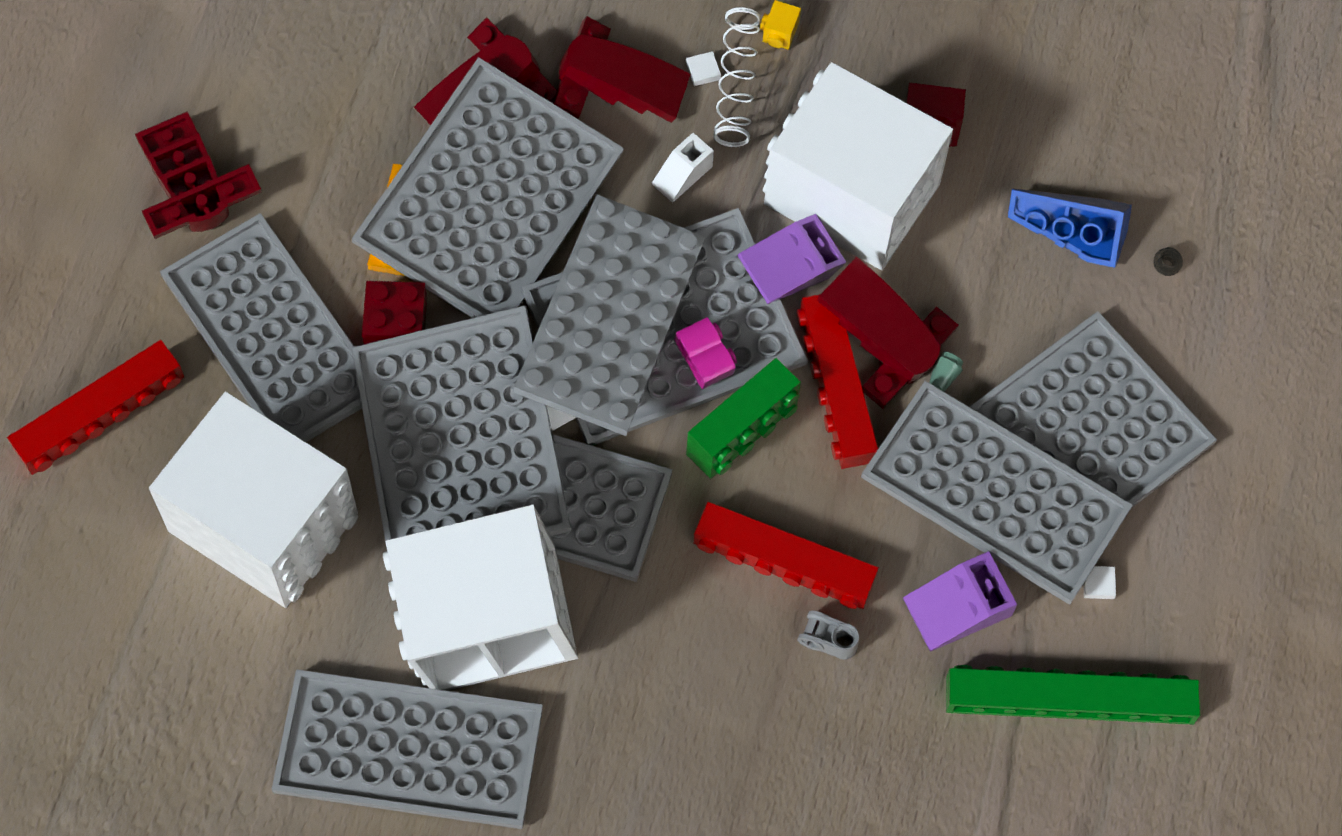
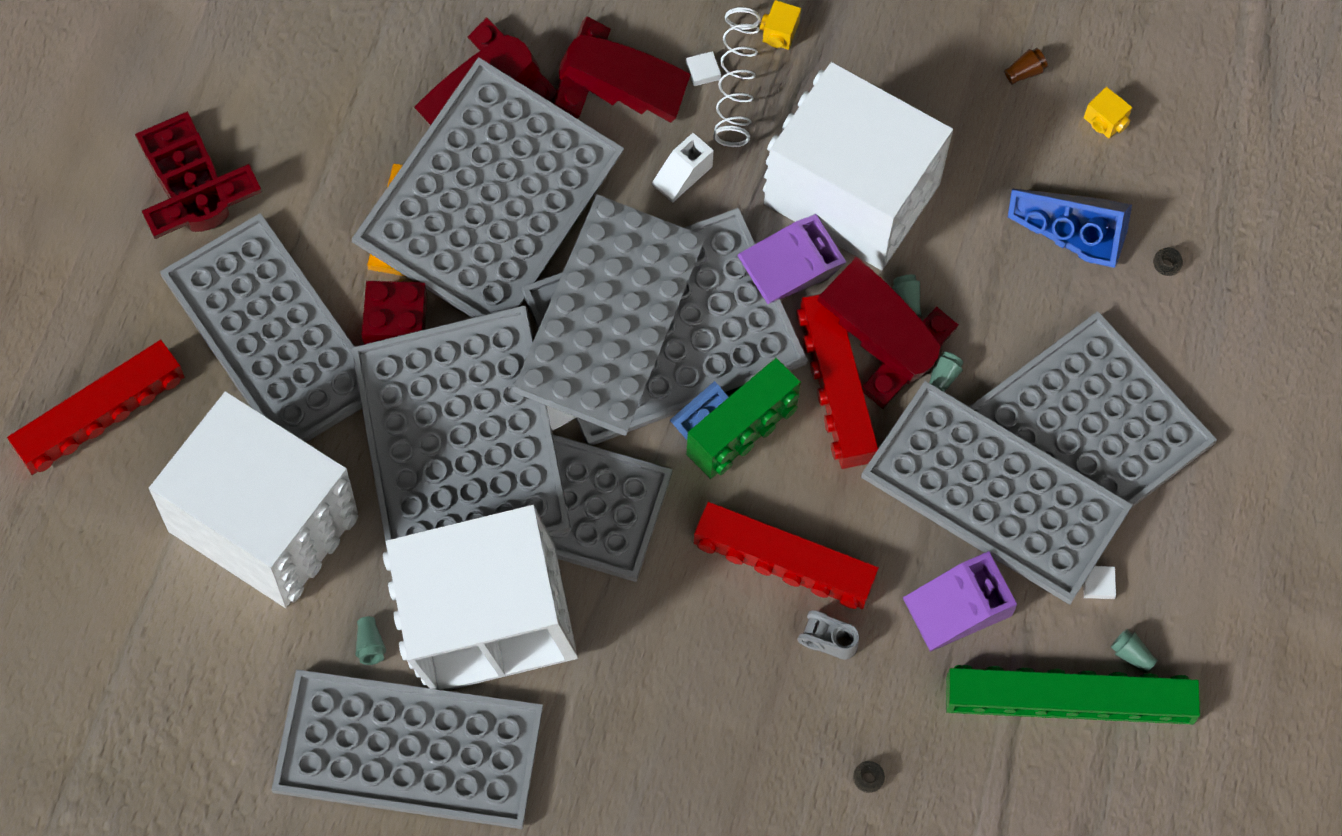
dark pink brick [674,317,737,389] -> none
dark red brick [905,82,966,147] -> none
none -> sand green cone [355,616,386,665]
none -> medium blue plate [670,381,729,440]
none -> clear smoke plate [853,761,885,793]
none -> sand green cone [892,274,922,317]
none -> reddish brown cone [1004,48,1048,85]
none -> yellow brick [1084,86,1132,139]
none -> sand green cone [1111,629,1158,674]

